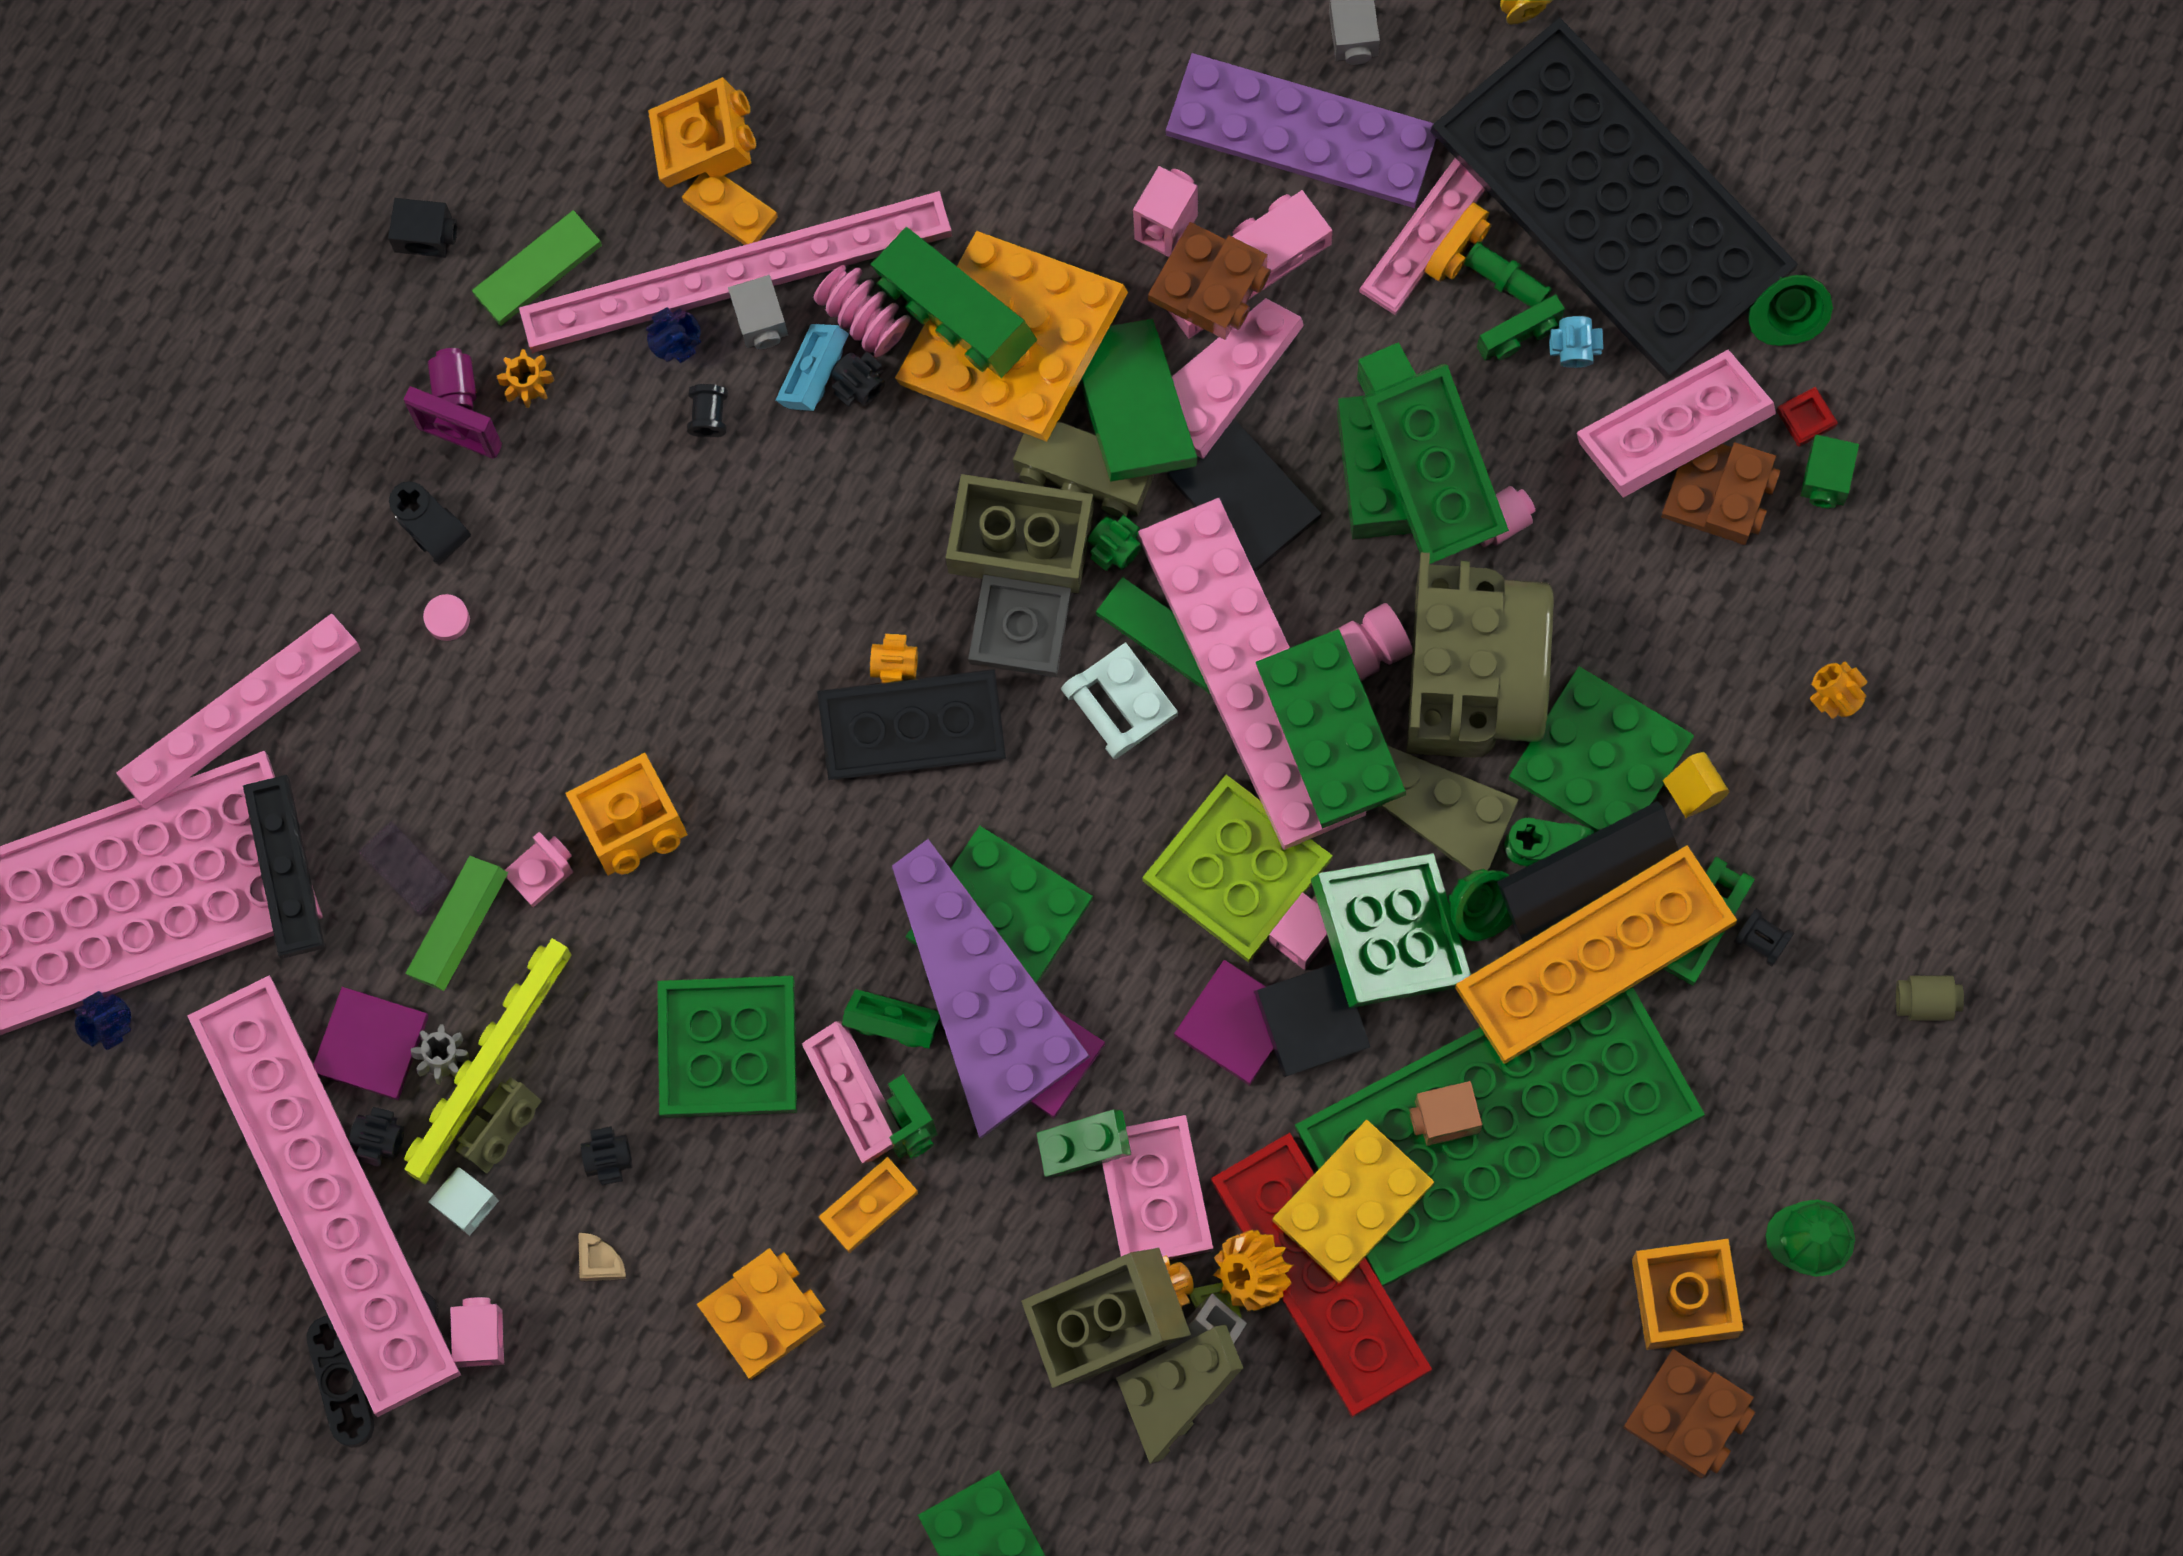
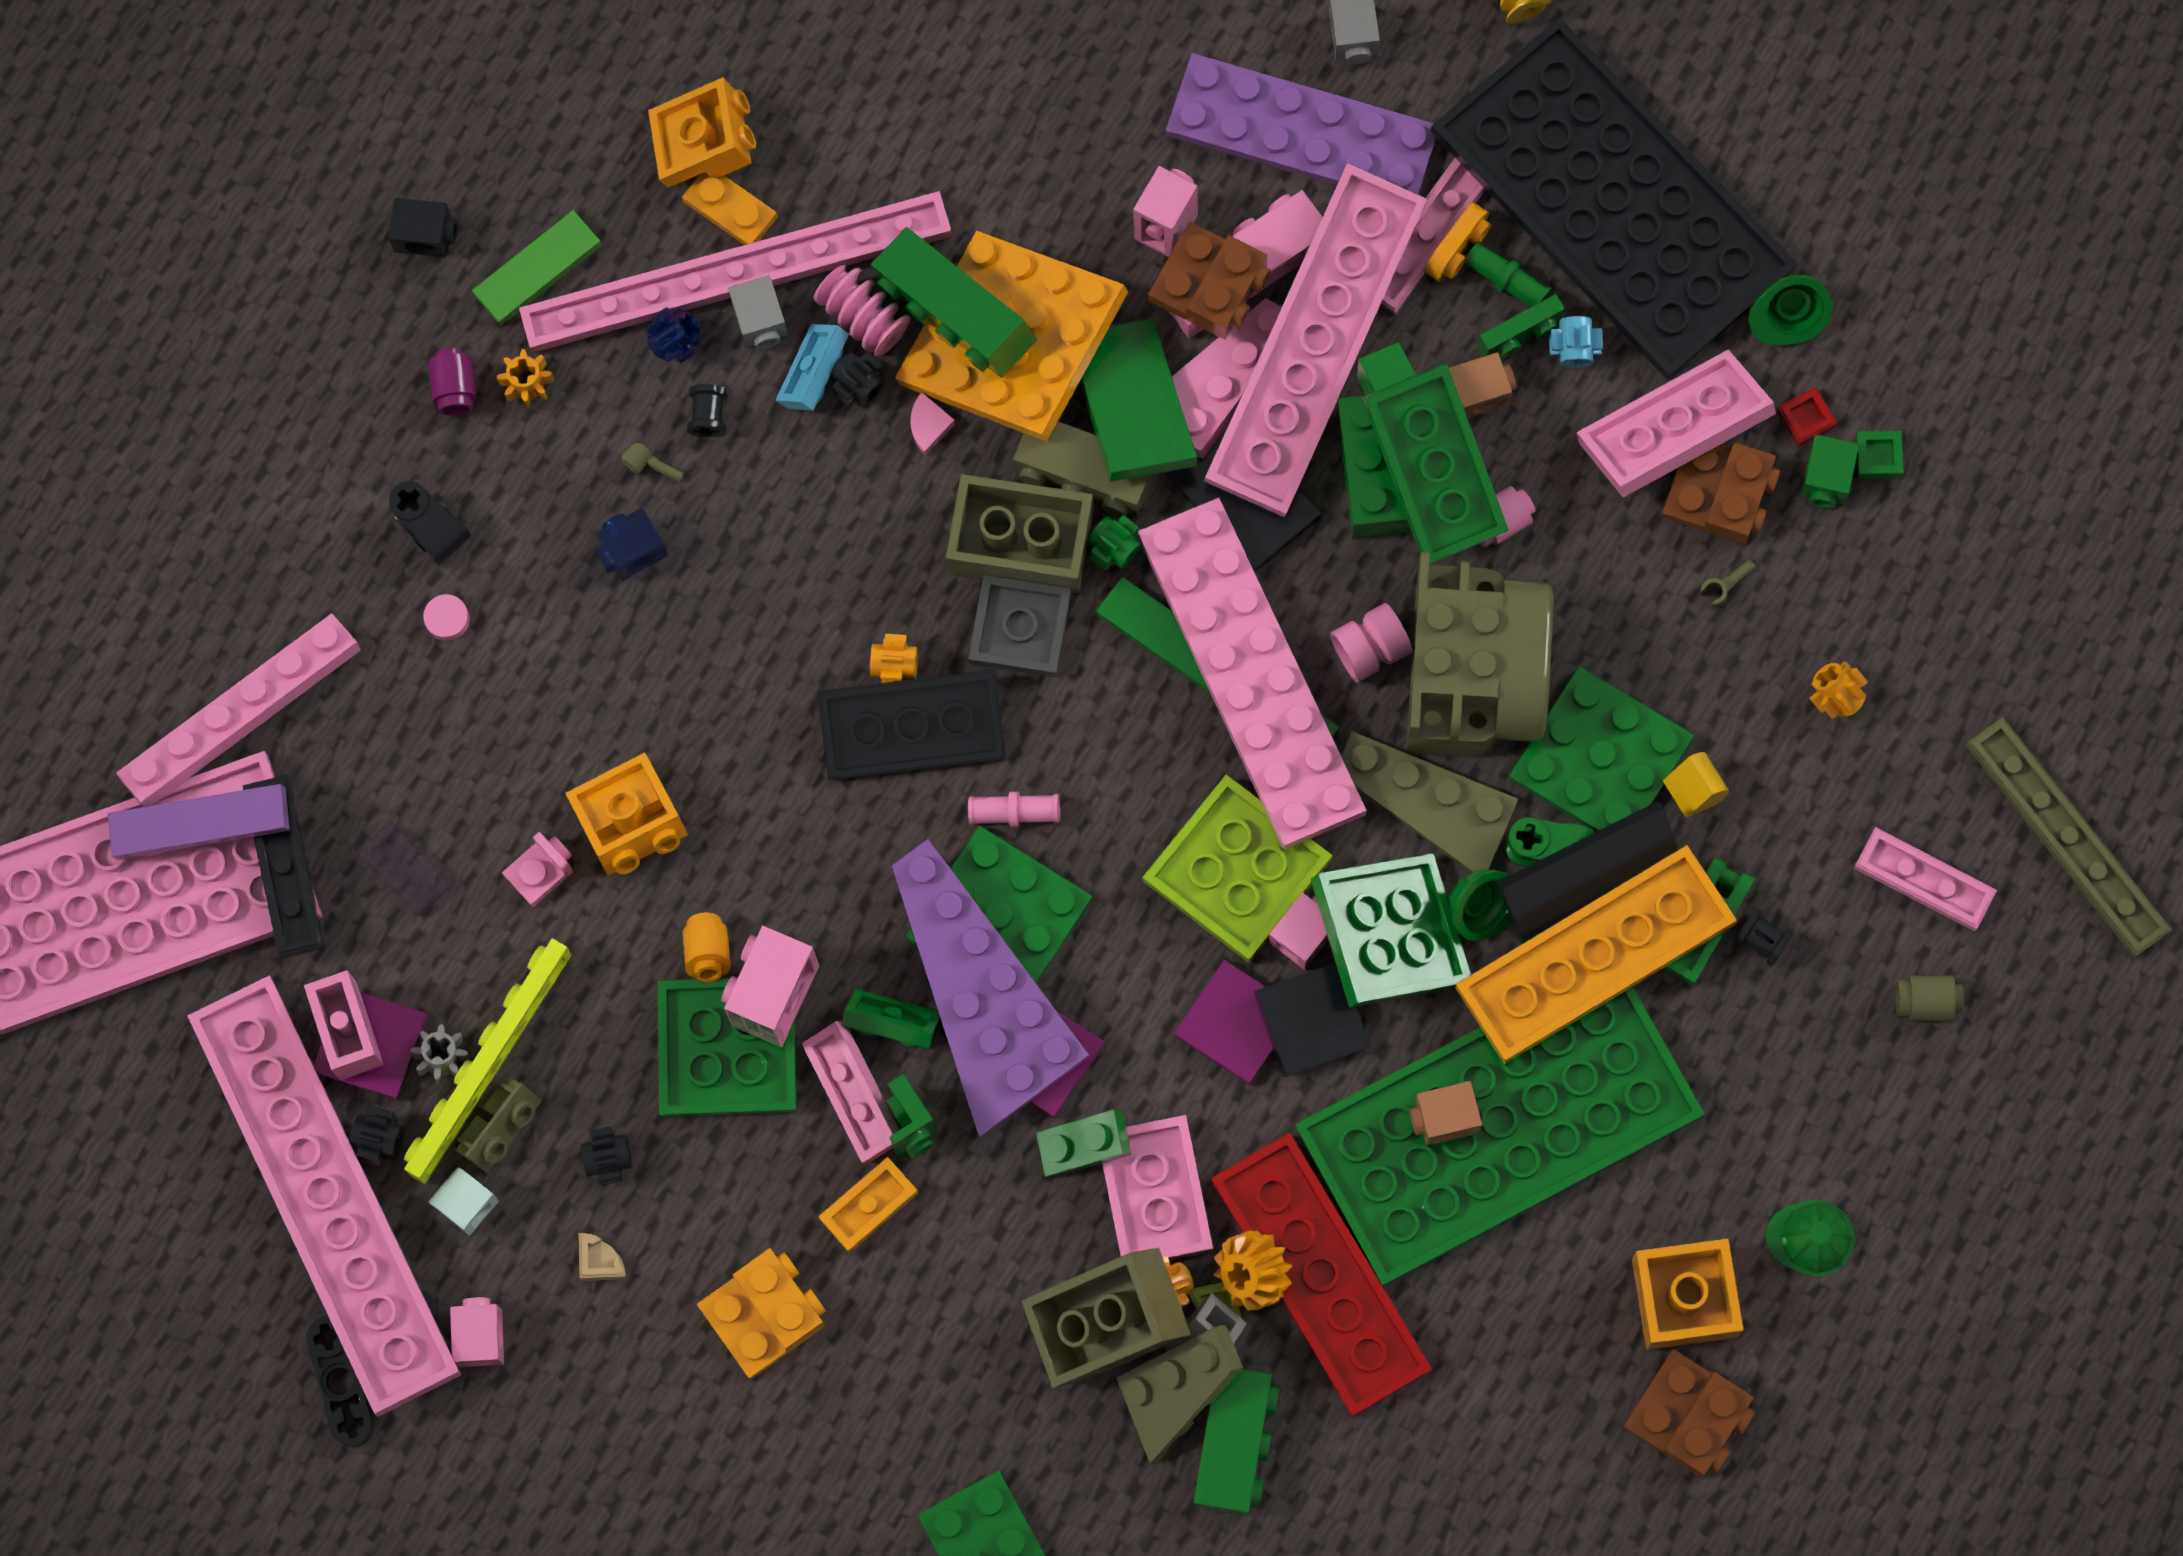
clear blue gear [75,991,131,1050] -> none
magenta tile [403,386,502,459] -> none
bright green tile [405,856,508,991] -> none
light aqua plate [1061,642,1178,759] -> none
green plate [1255,629,1406,829] -> none
yellow plate [1272,1119,1434,1284] -> none
none -> medium lavender tile [108,784,290,860]
none -> bright pink brick [304,970,384,1080]
none -> clear blue brick [595,507,668,581]
none -> olive hand [622,443,684,482]
none -> light orange brick [682,912,731,982]
none -> bright pink brick [721,925,819,1047]
none -> bright pink tile [910,393,955,456]
none -> bright pink pin [968,792,1060,828]
none -> green brick [1193,1369,1279,1517]
none -> bright pink plate [1204,163,1427,517]
none -> nougat brick [1449,352,1517,419]
none -> olive hand [1701,560,1755,608]
none -> bright pink tile [1854,827,1997,931]
none -> green plate [1855,431,1904,479]
none -> olive tile [1965,717,2172,958]

